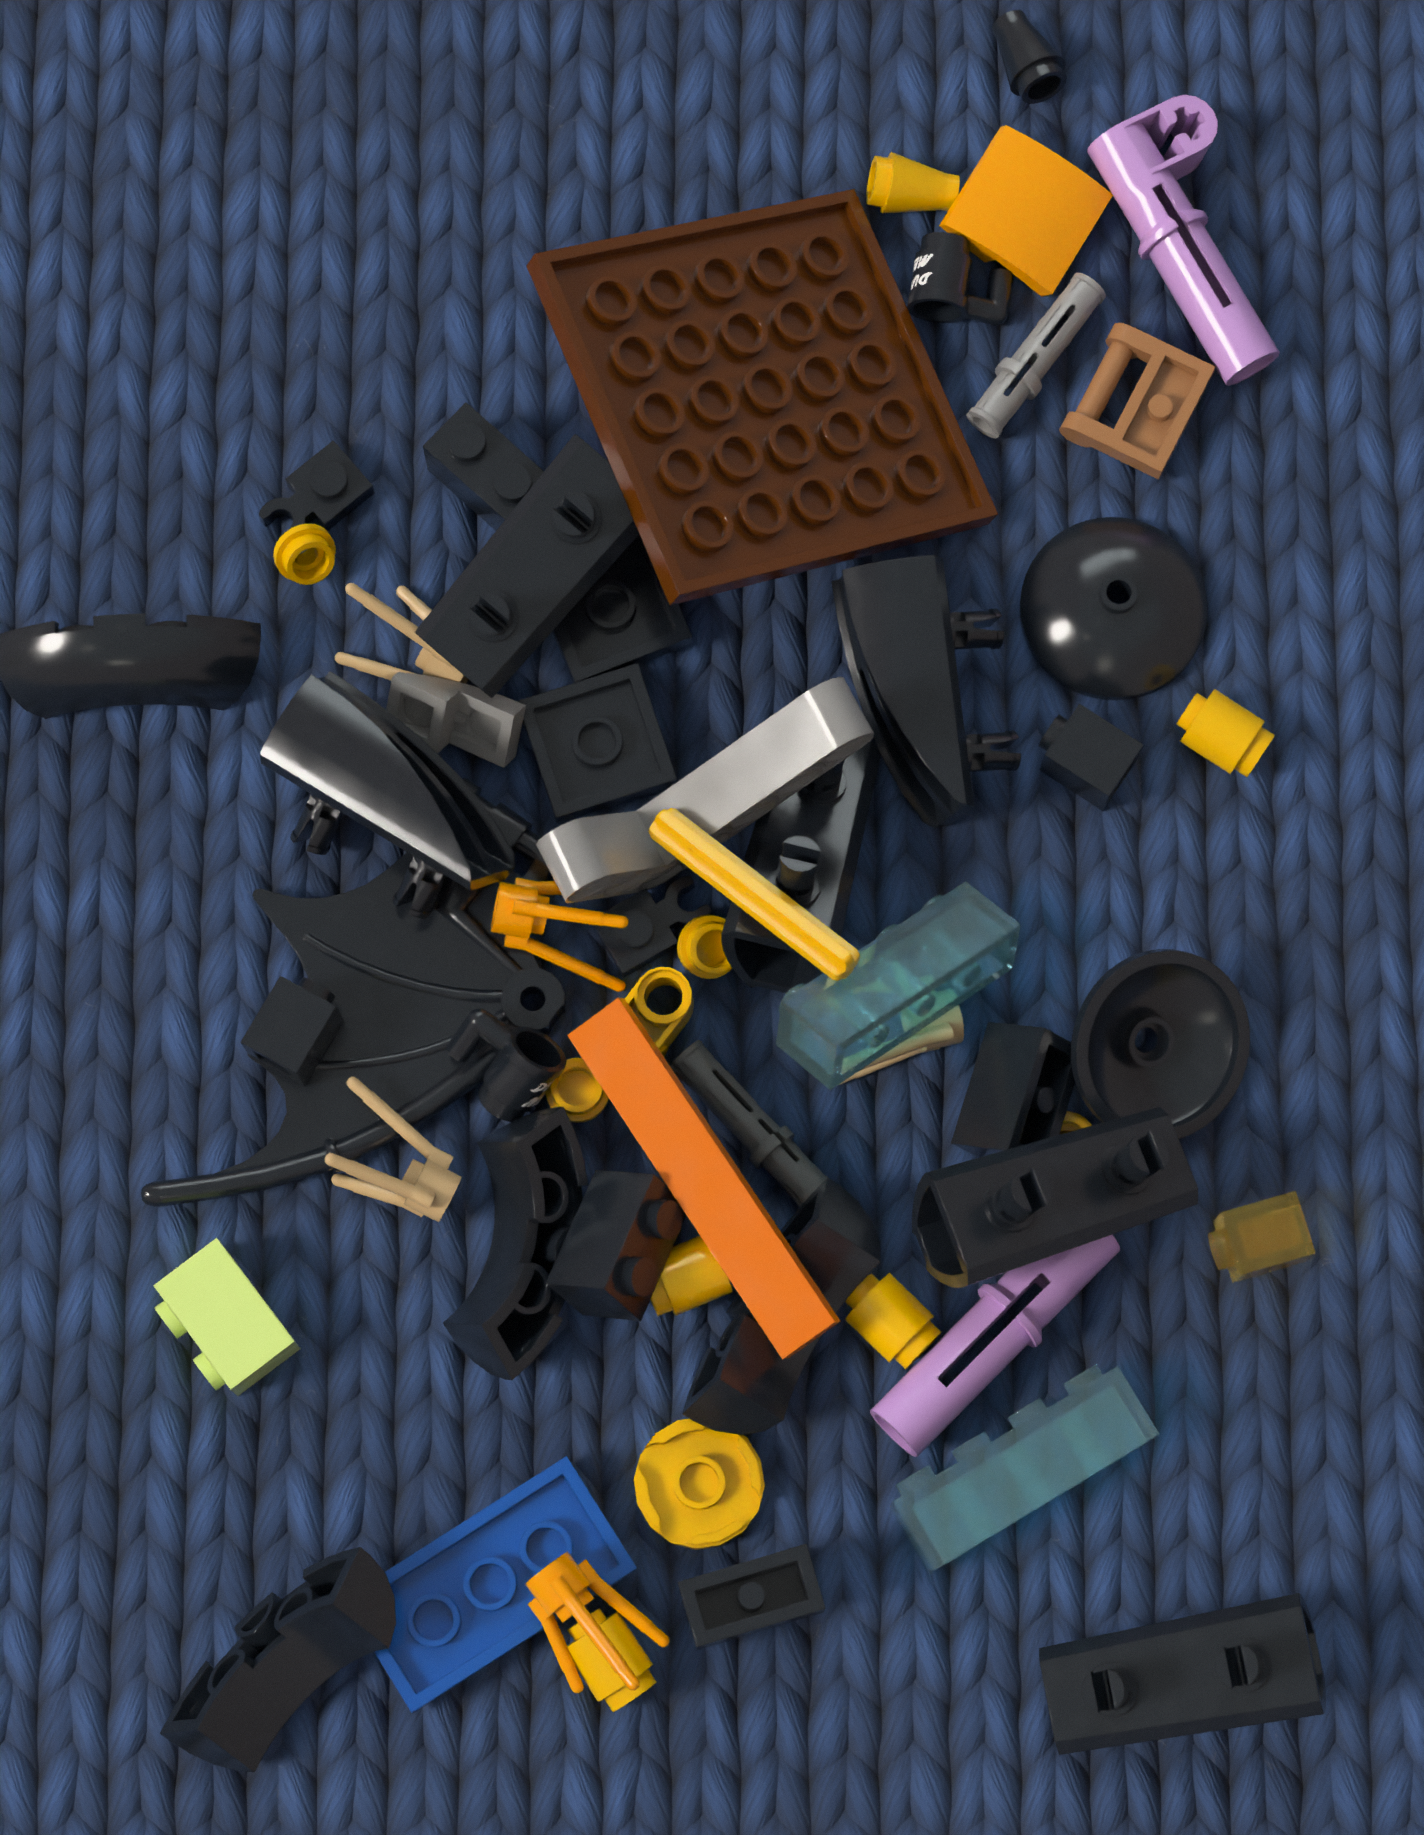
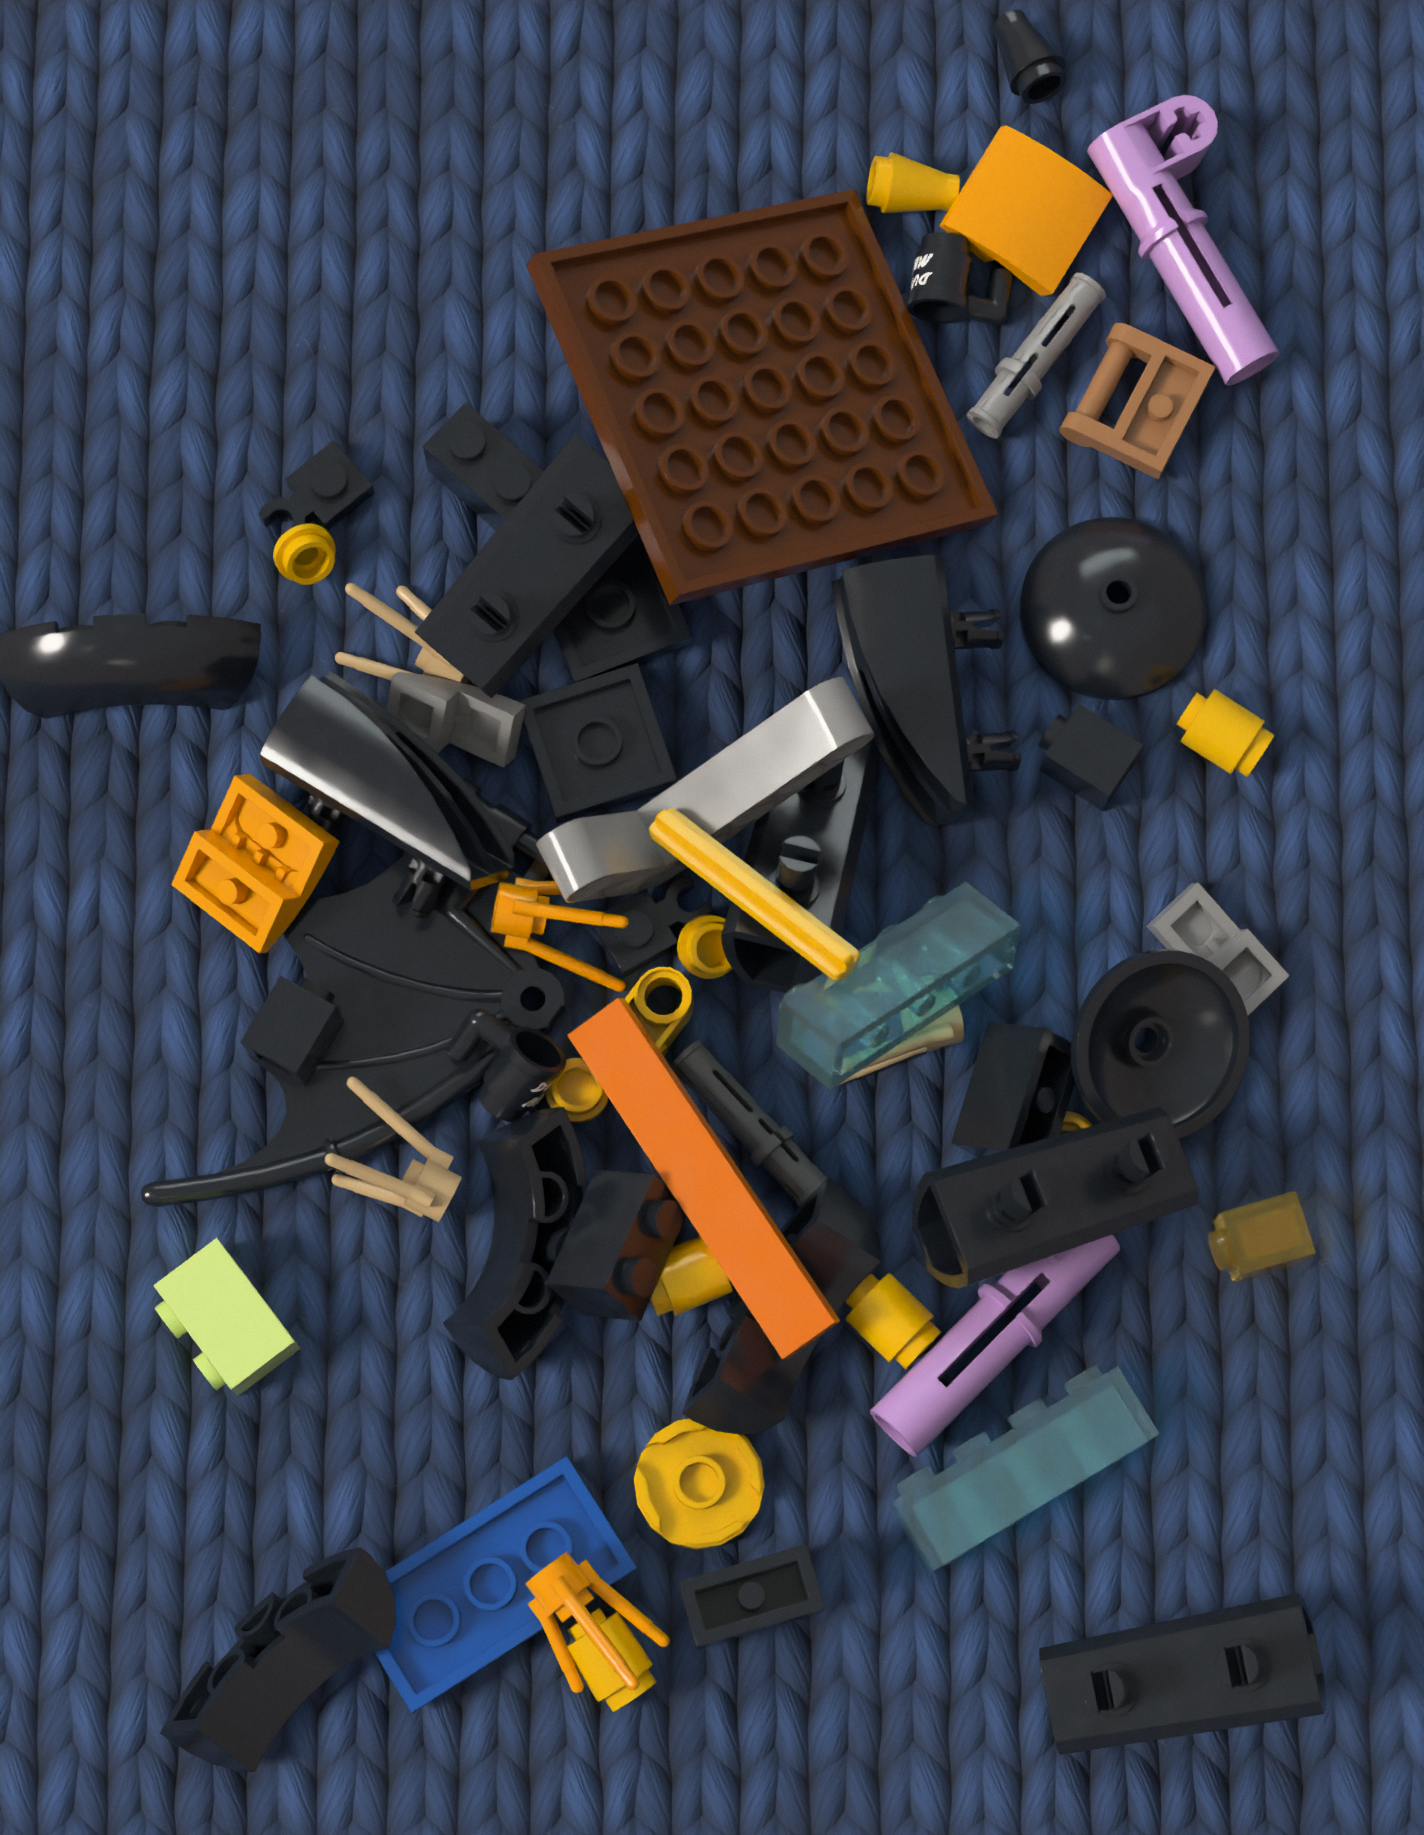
none -> light orange slope [171,774,340,954]
none -> light grey slope [1146,883,1289,1015]

